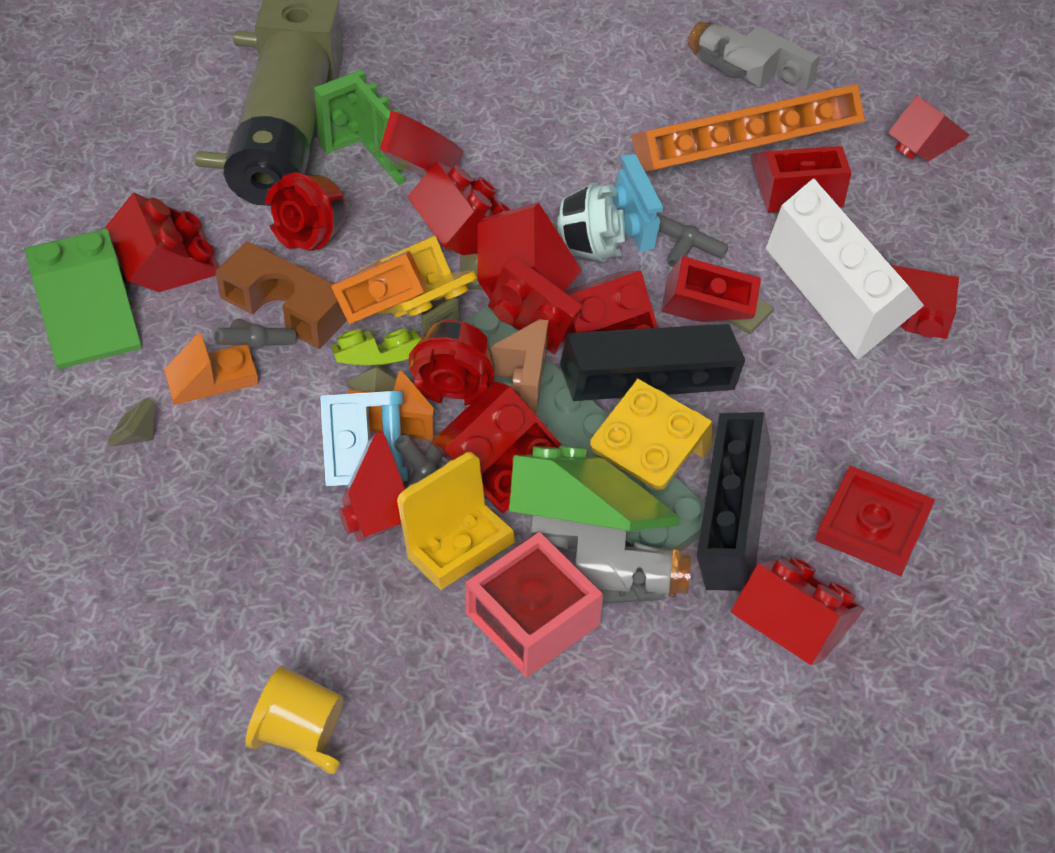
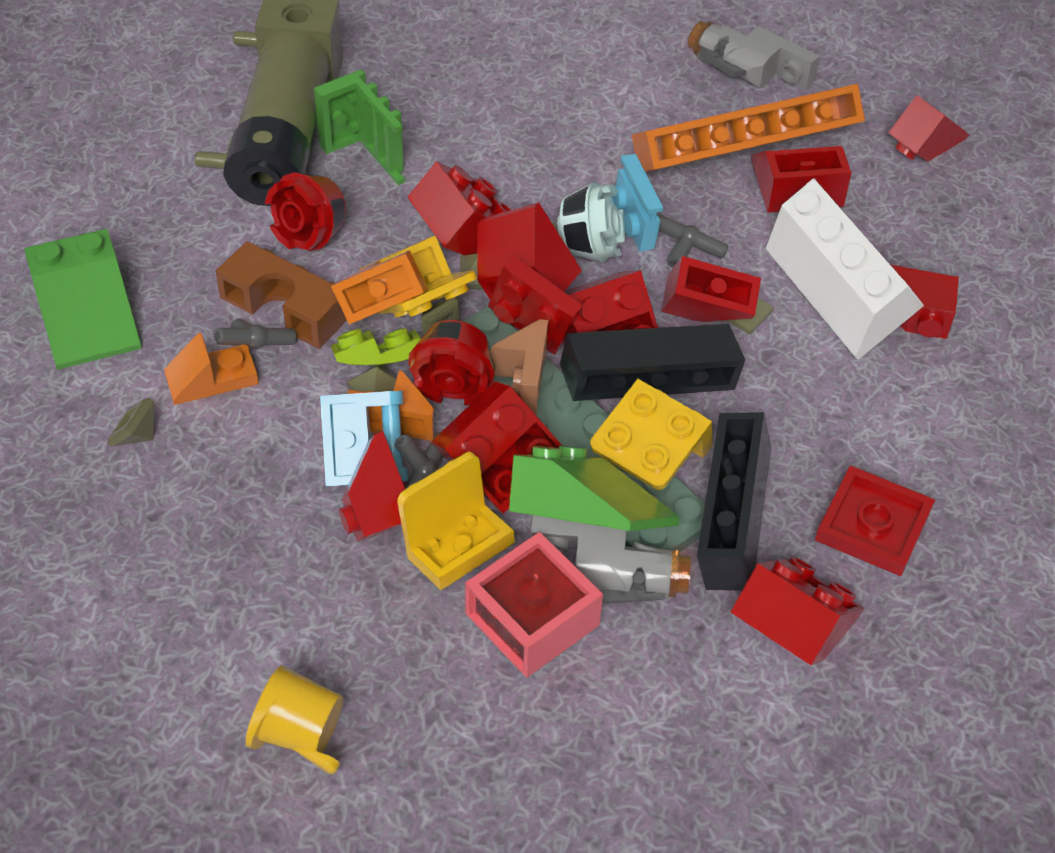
red slope [105,192,219,292] -> none
red slope [379,111,463,178] -> none

